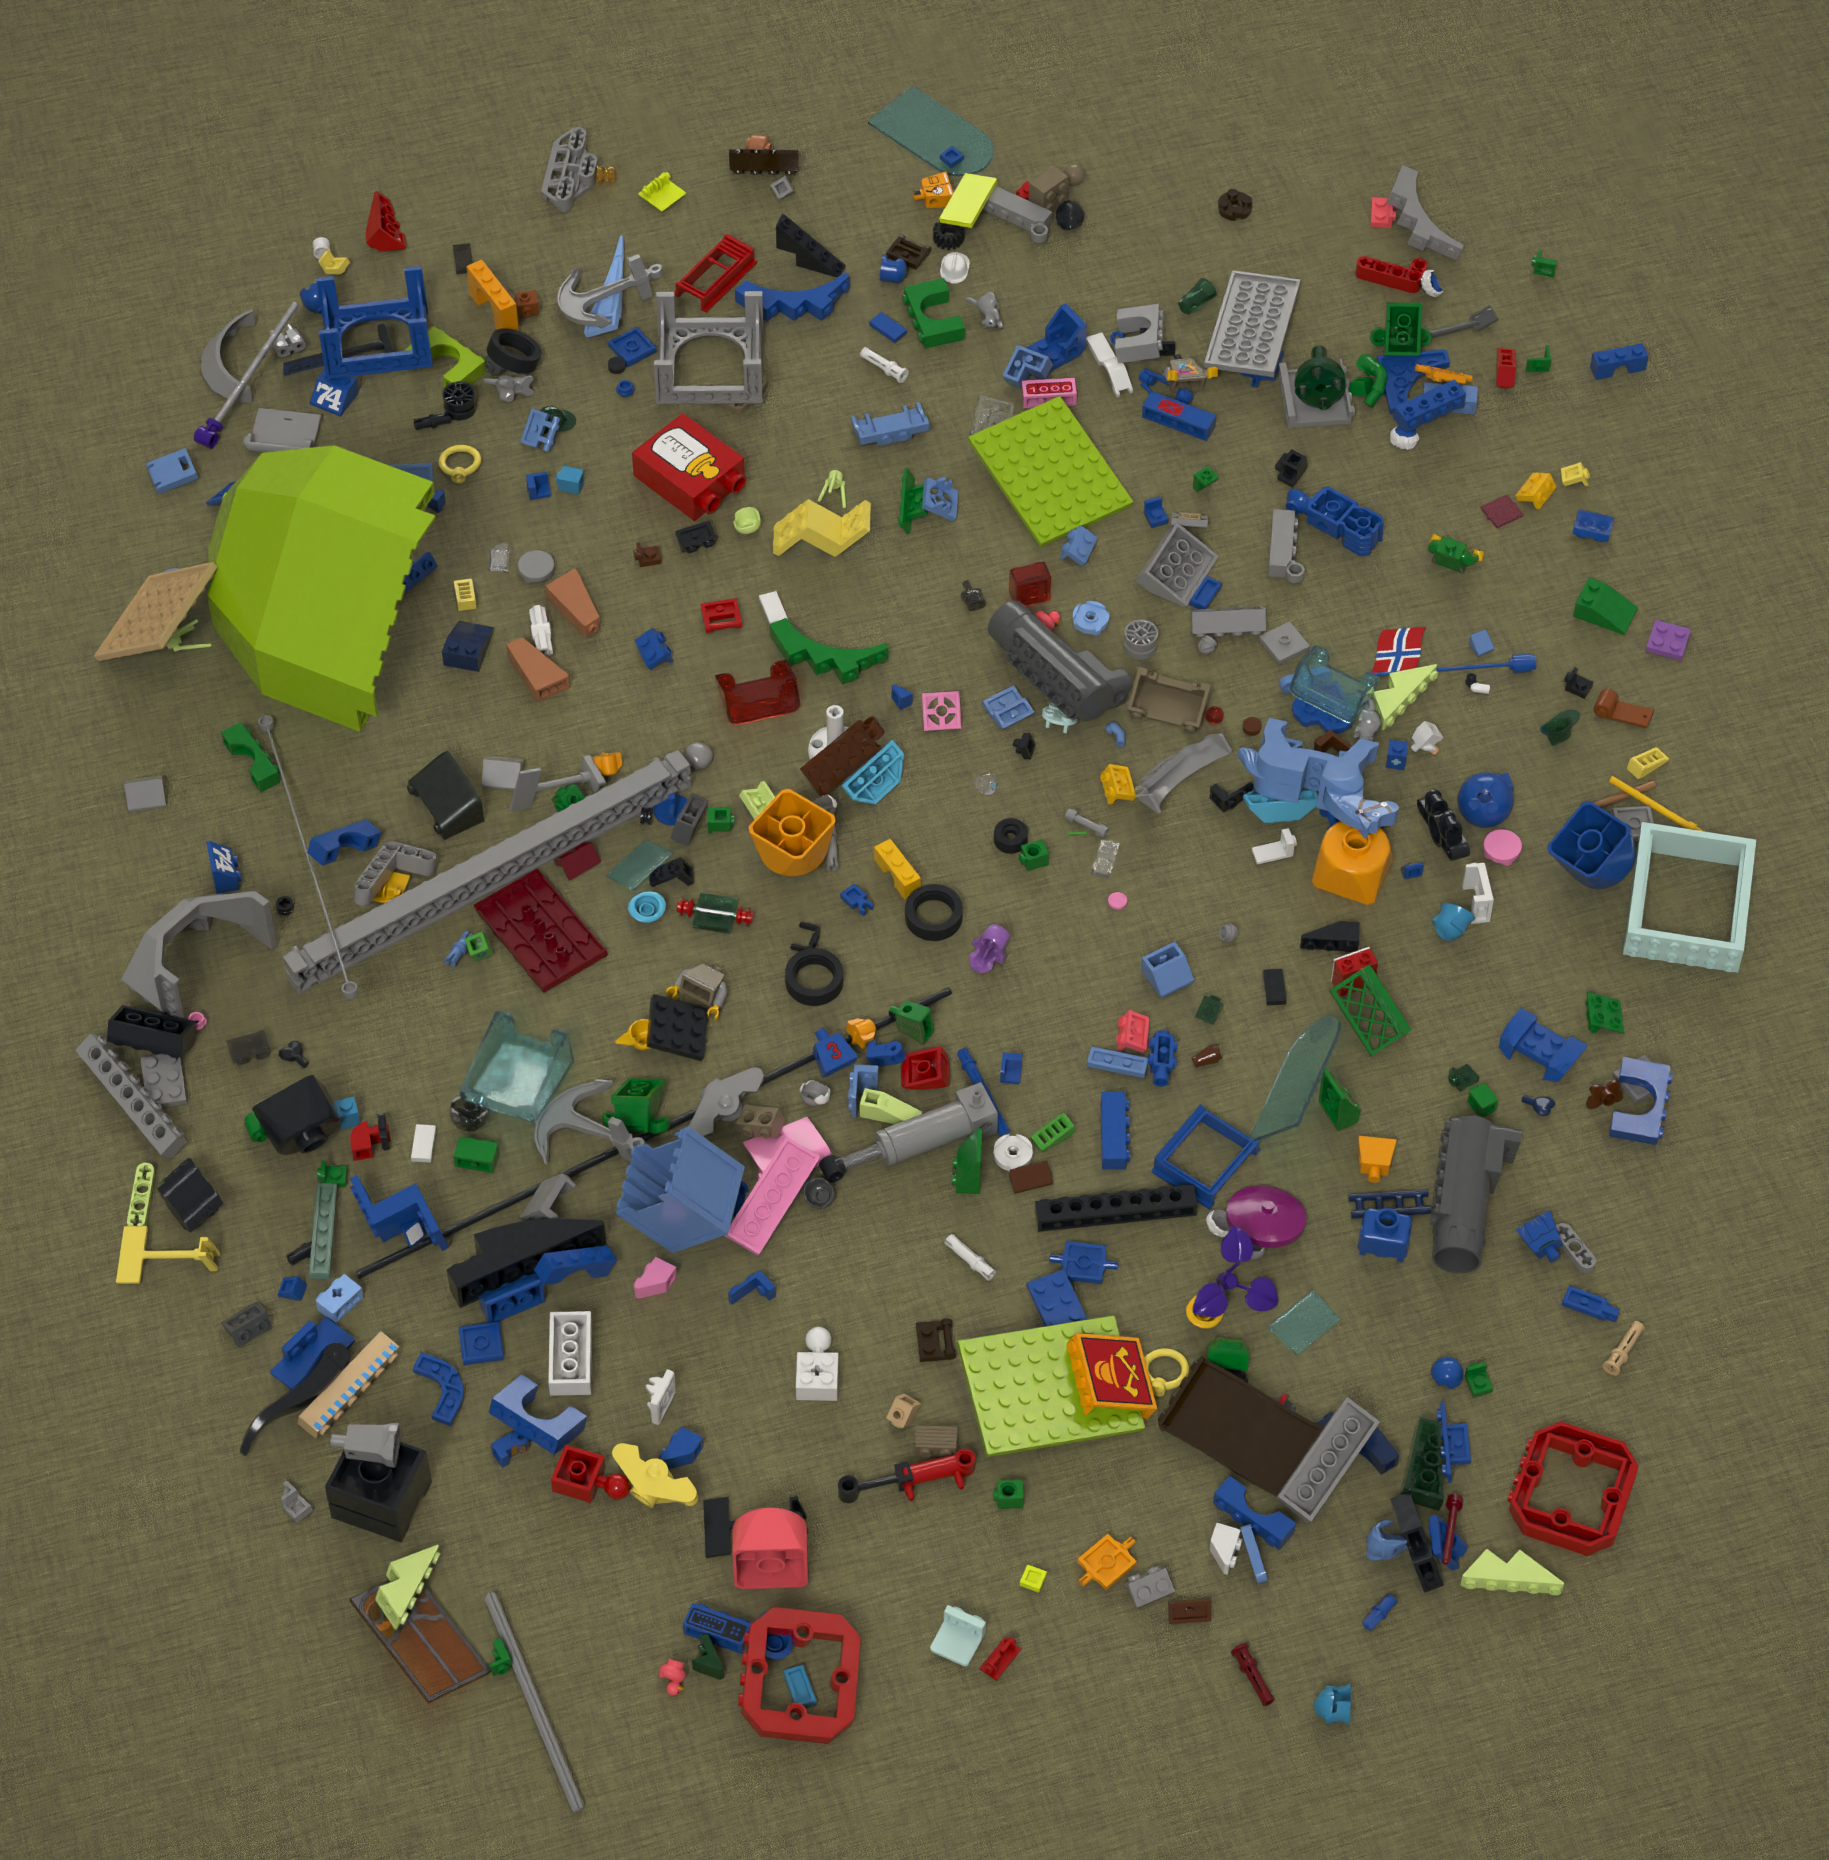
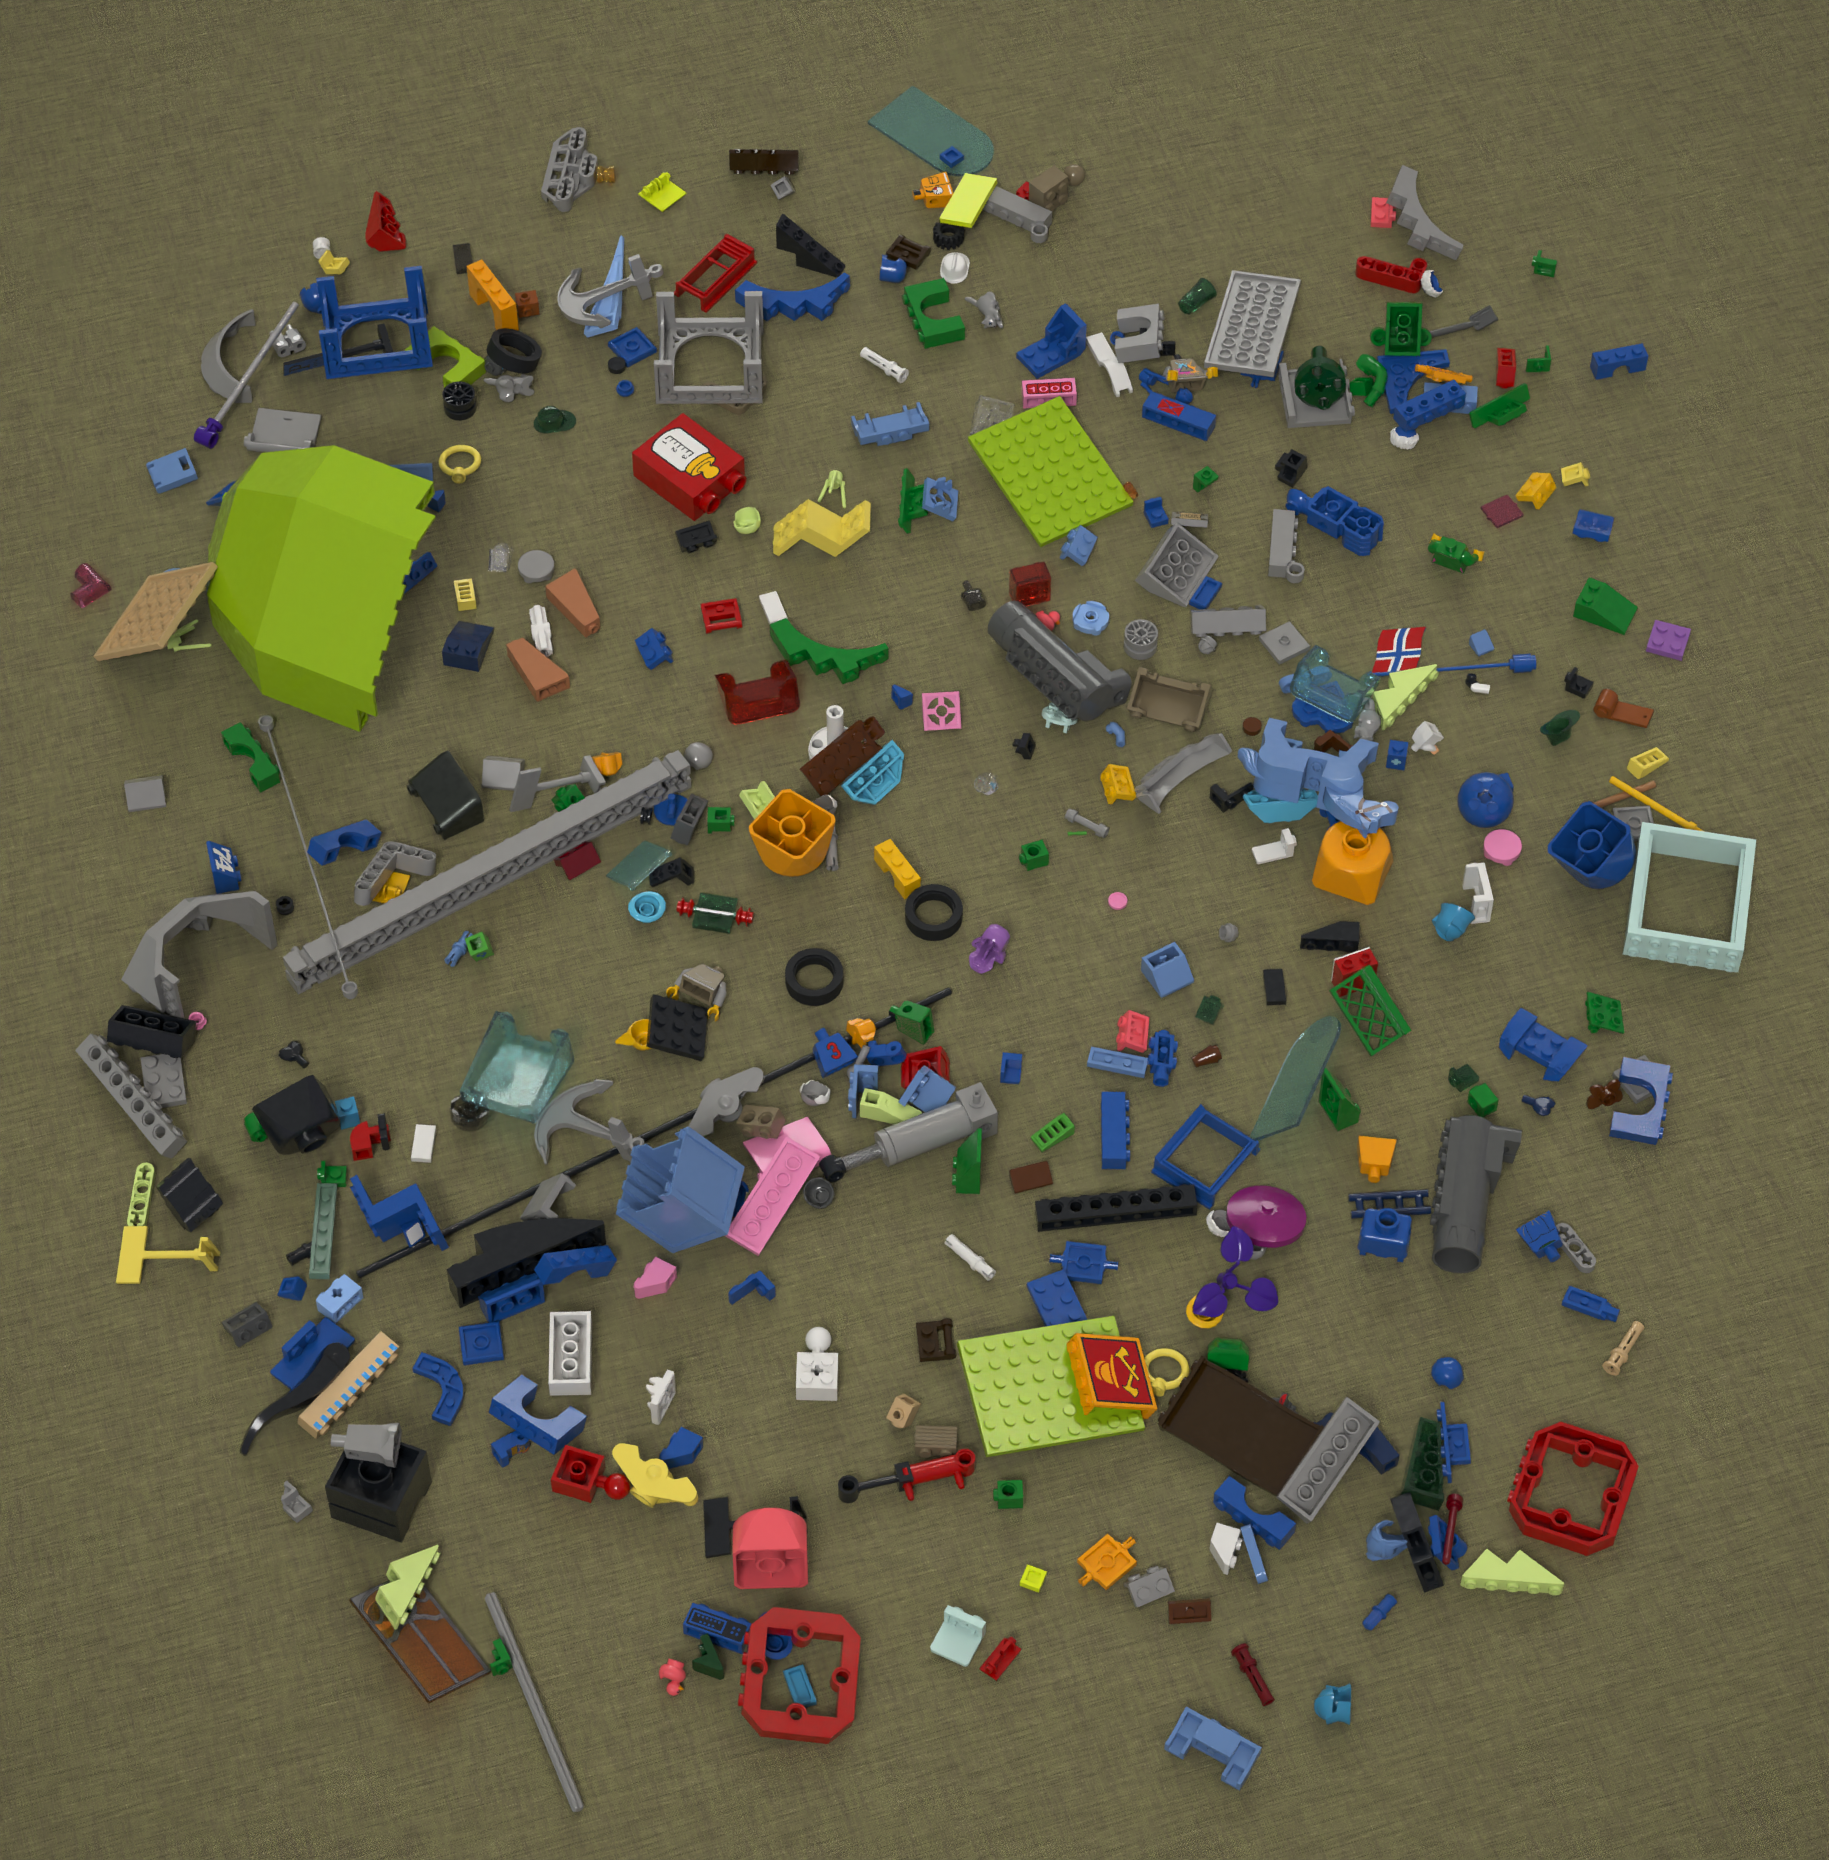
clear smoke bracket [226,1030,271,1065] -> none
blue slope [310,369,359,417] -> none
black pin [413,412,451,430] -> none
green brick [453,1136,499,1173] -> none
dark red piece [474,868,608,993] -> none
medium blue plate [520,409,560,452] -> none
blue panel [526,472,551,500] -> none
dark azure brick [556,466,585,495] -> none
green piece [602,1078,670,1134] -> none
reddish brown bracket [633,542,661,567] -> none
nougat head [746,134,772,150] -> none
black piece [790,922,820,952] -> none
blue plate [840,883,873,916] -> none
blue tile [869,312,907,343] -> none
blue axle [957,1048,1010,1137] -> none
medium blue slope [982,685,1035,730] -> none
white plate [993,1134,1033,1171] -> none
black tyre [994,818,1028,854] -> none
medium blue brick [1002,345,1053,389] -> none
black hair [1056,200,1085,230] -> none
clear slope [1091,839,1120,878] -> none
clear red plate [1205,706,1224,724] -> none
dark brown plate [1218,189,1252,221] -> none
clear light blue piece [1268,1291,1341,1355] -> none
blue slope [1401,862,1424,879] -> none
black piece [1417,789,1470,861] -> none
green bracket [1465,1362,1493,1398] -> none
none -> clear pink brick [70,563,112,608]
none -> light grey bar [847,1045,870,1079]
none -> medium blue bracket [899,1065,956,1112]
none -> clear orange tile [1123,481,1138,499]
none -> medium blue bracket [1164,1707,1262,1791]
none -> green bracket [1469,383,1530,428]

